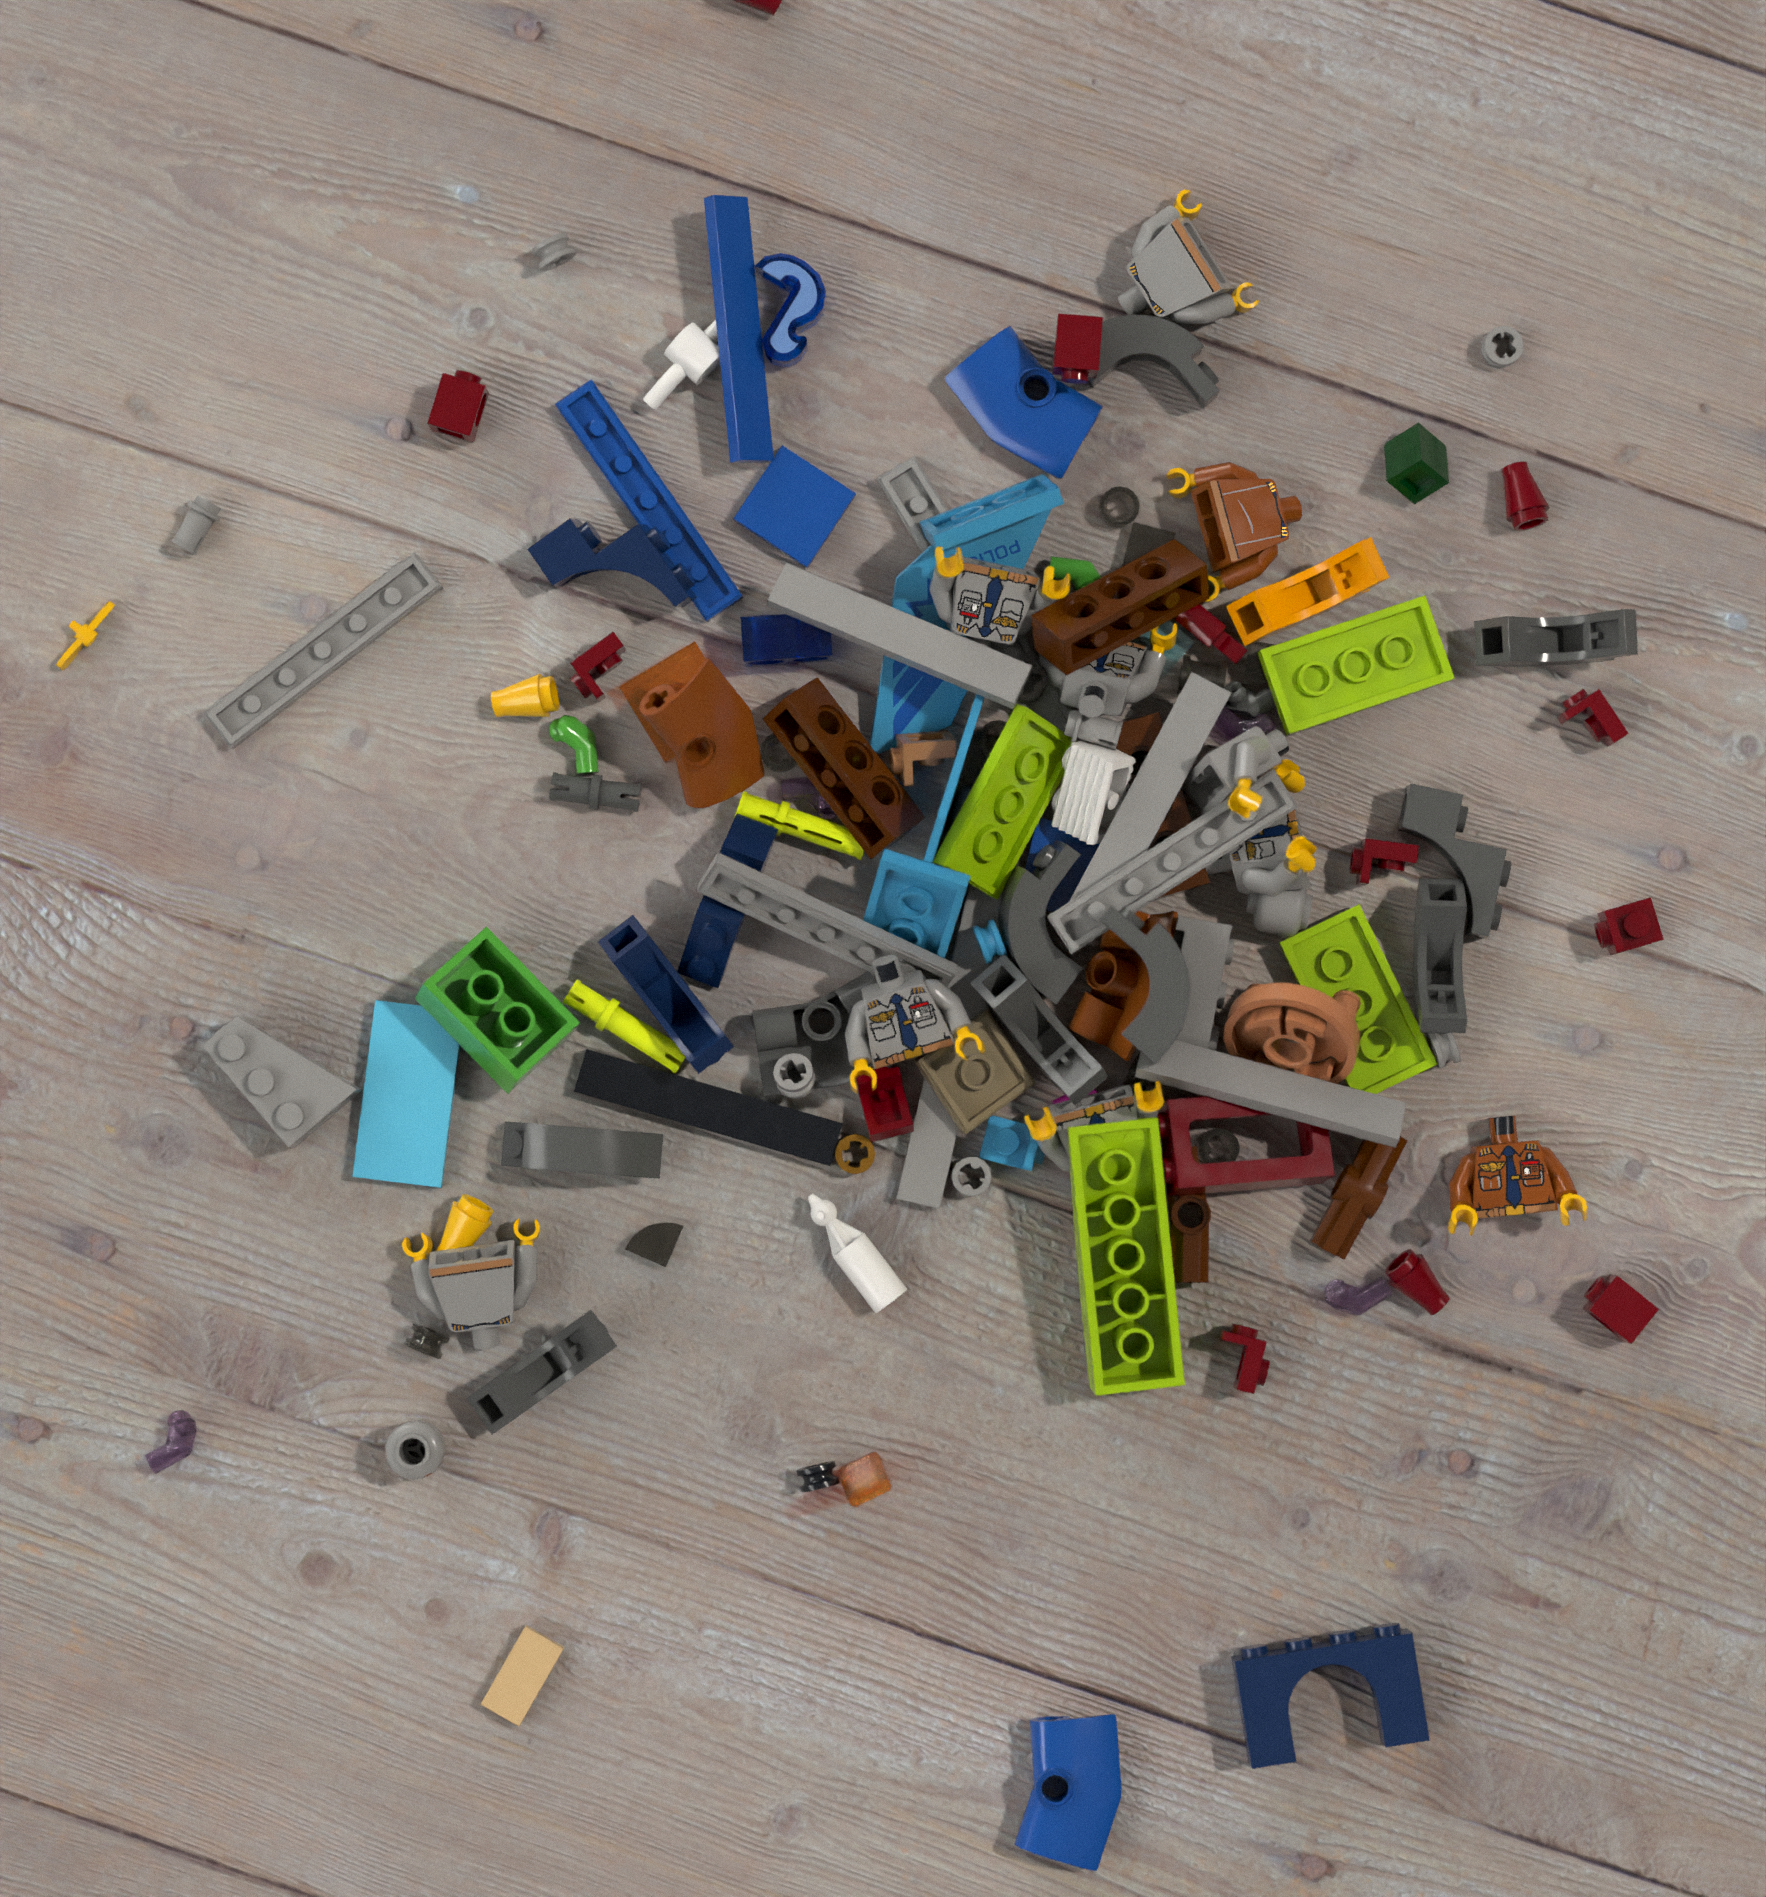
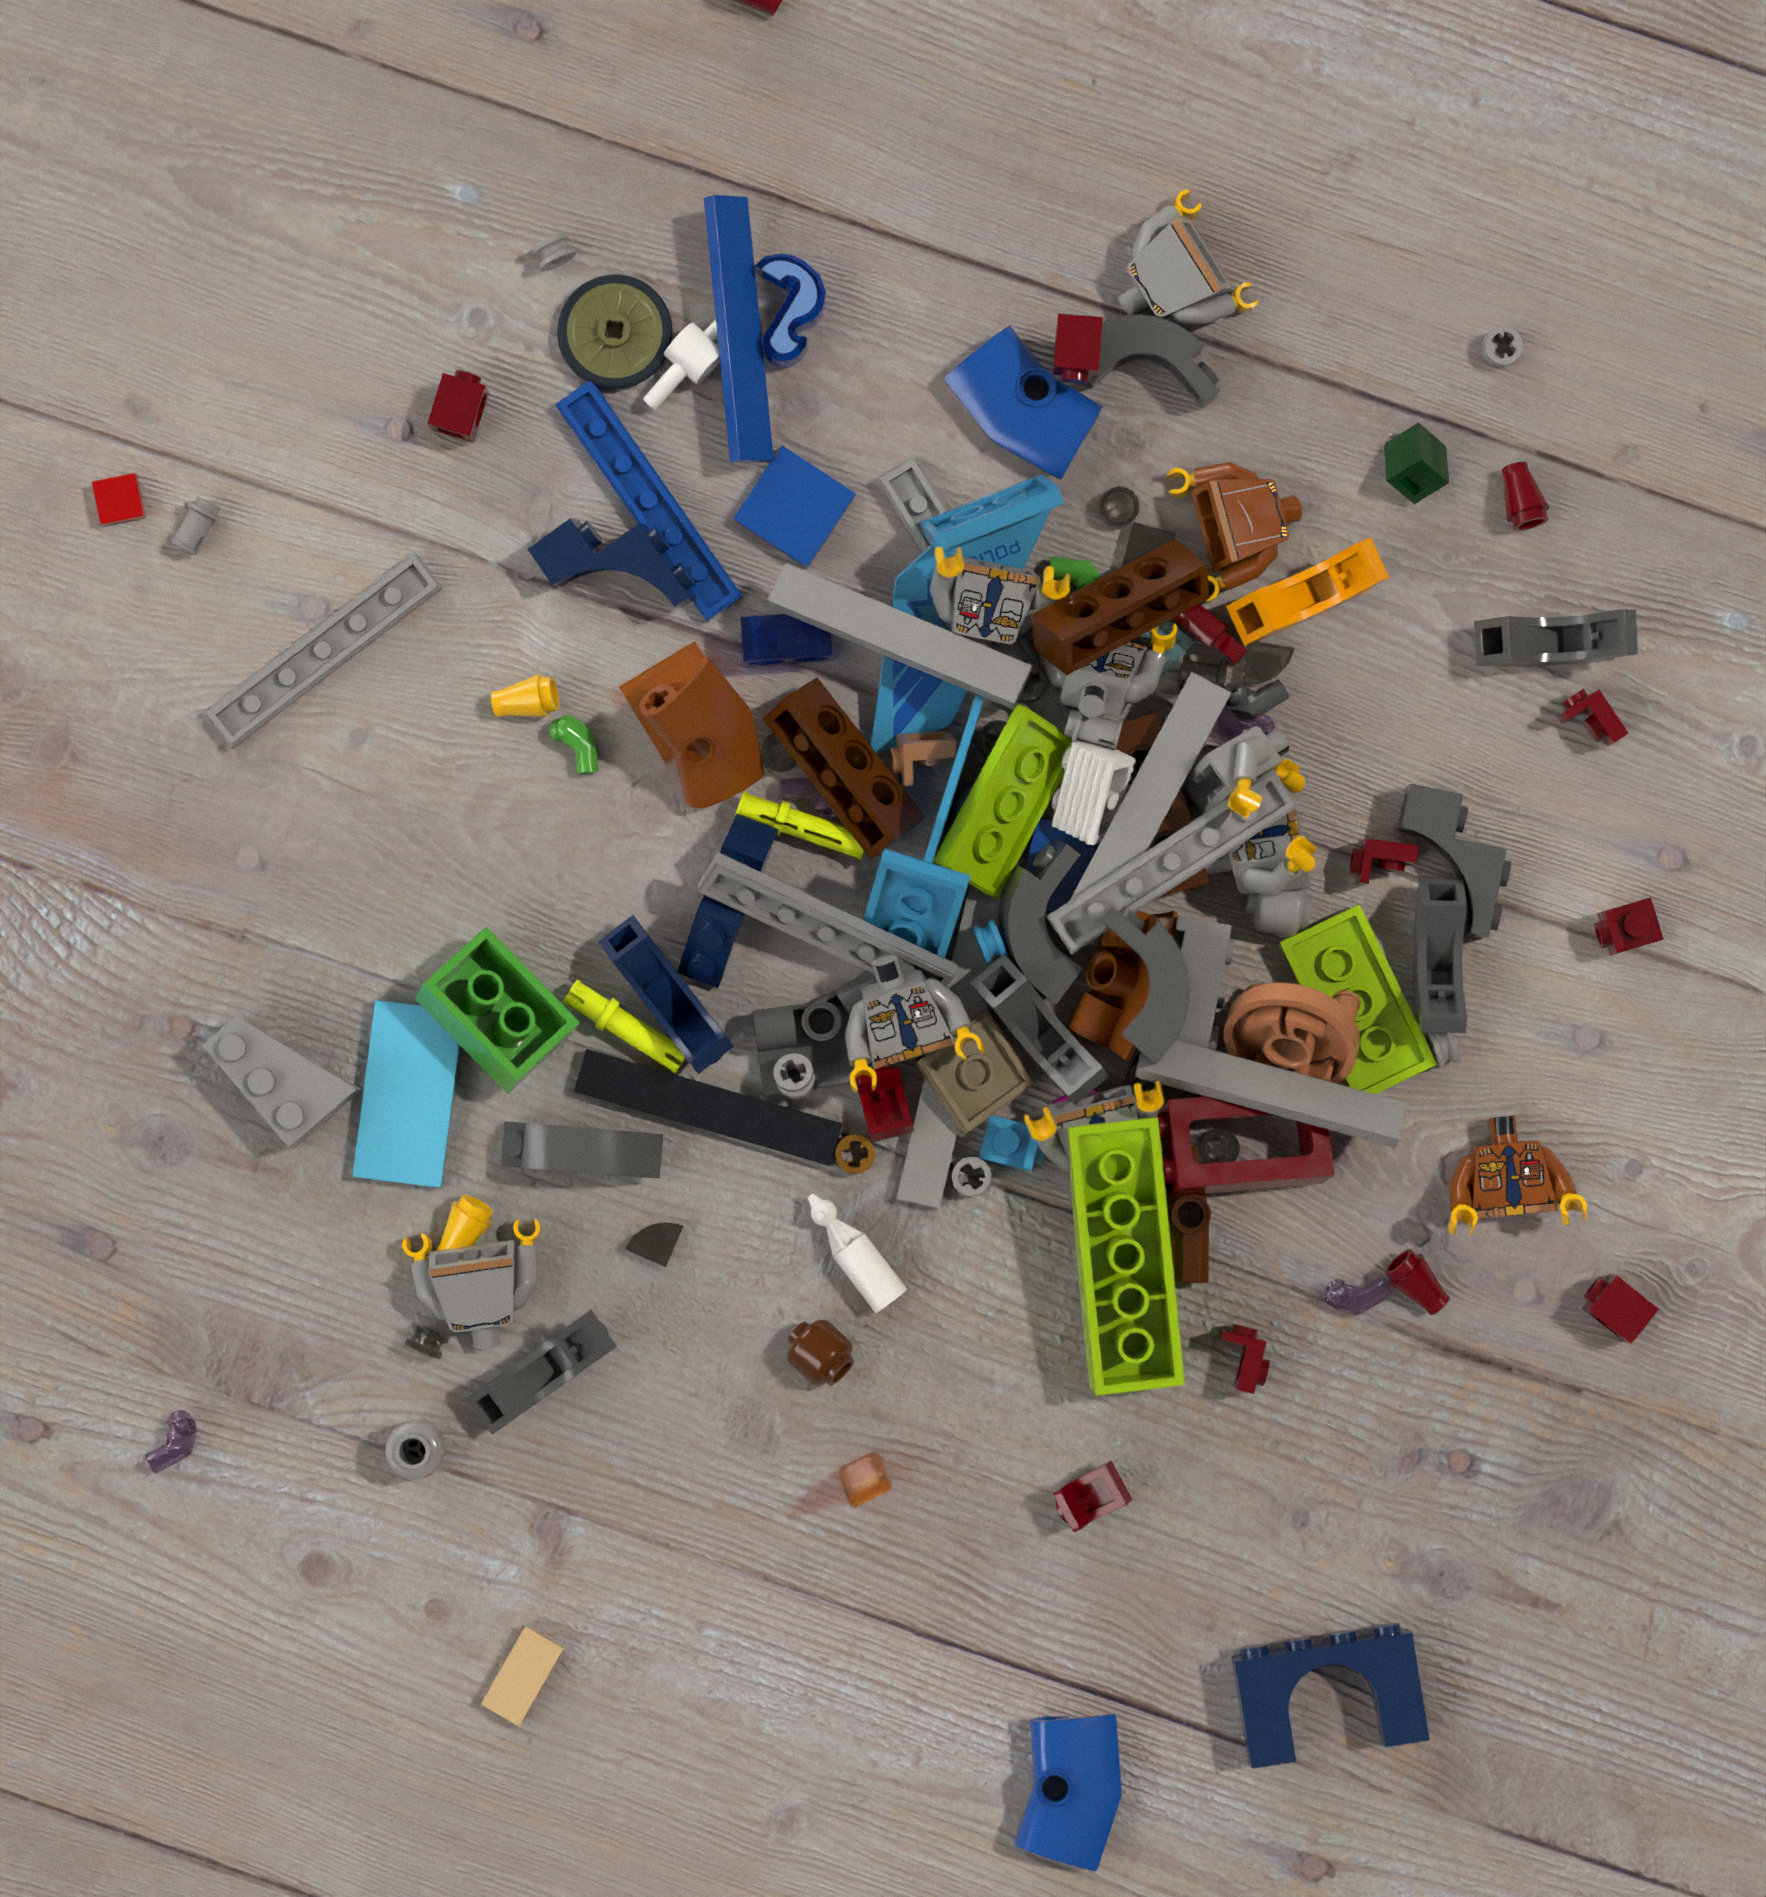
yellow piece [56,600,115,670] -> none
dark grey pin [550,772,642,812] -> none
dark red bracket [570,632,626,702] -> none
black bush [796,1461,840,1492] -> none
lime plate [1257,595,1455,736] -> none
reddish brown piece [1310,1135,1407,1260] -> none
none -> red tile [92,473,146,527]
none -> olive wheel [557,274,673,389]
none -> reddish brown head [787,1320,854,1386]
none -> dark red bracket [1053,1460,1133,1532]

